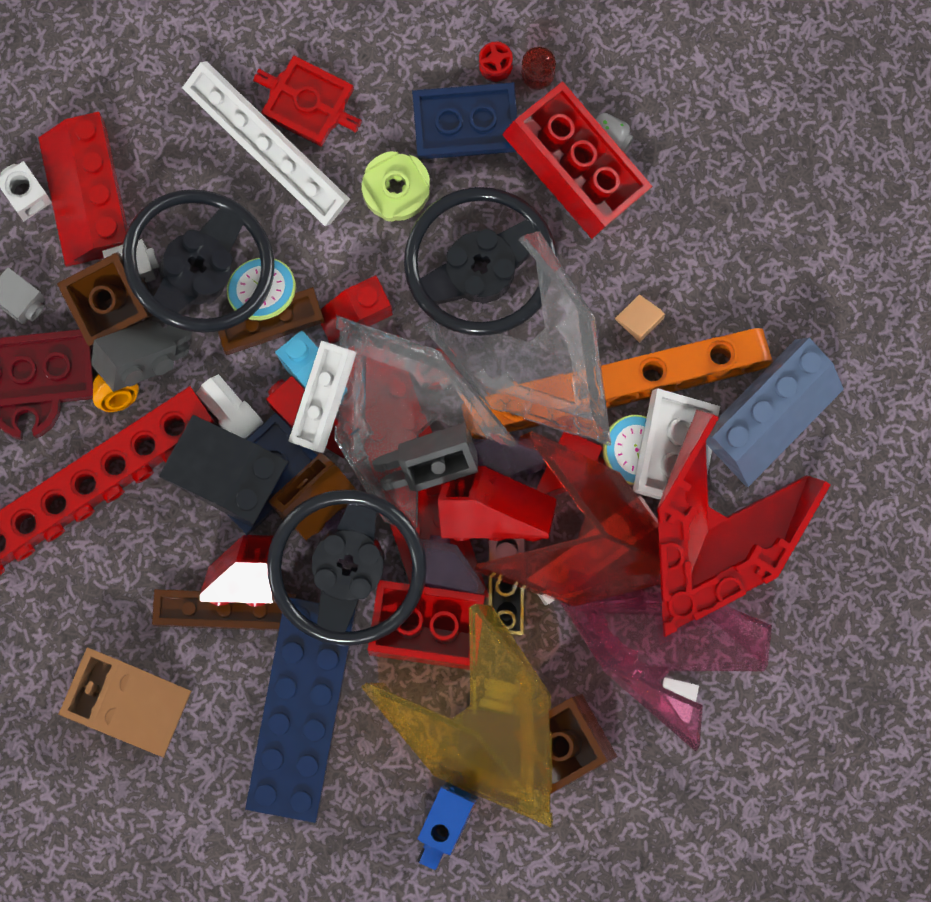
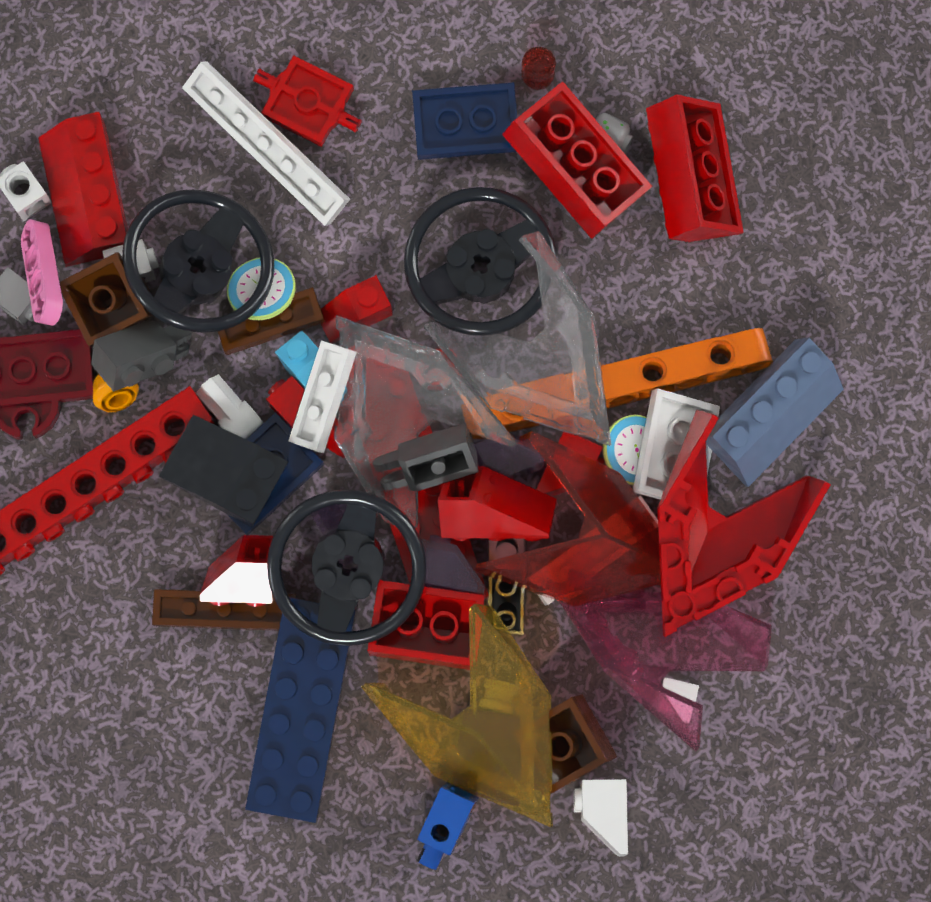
medium nougat slope [58,648,192,758] -> none
reddish brown slope [269,453,358,541] -> none
yellowish green plate [362,151,430,222] -> none
red wheel [479,42,513,82] -> none
light nougat slope [615,294,665,343] -> none
none -> bright pink beam [21,219,63,326]
none -> white slope [573,779,628,856]
none -> red slope [646,94,744,242]

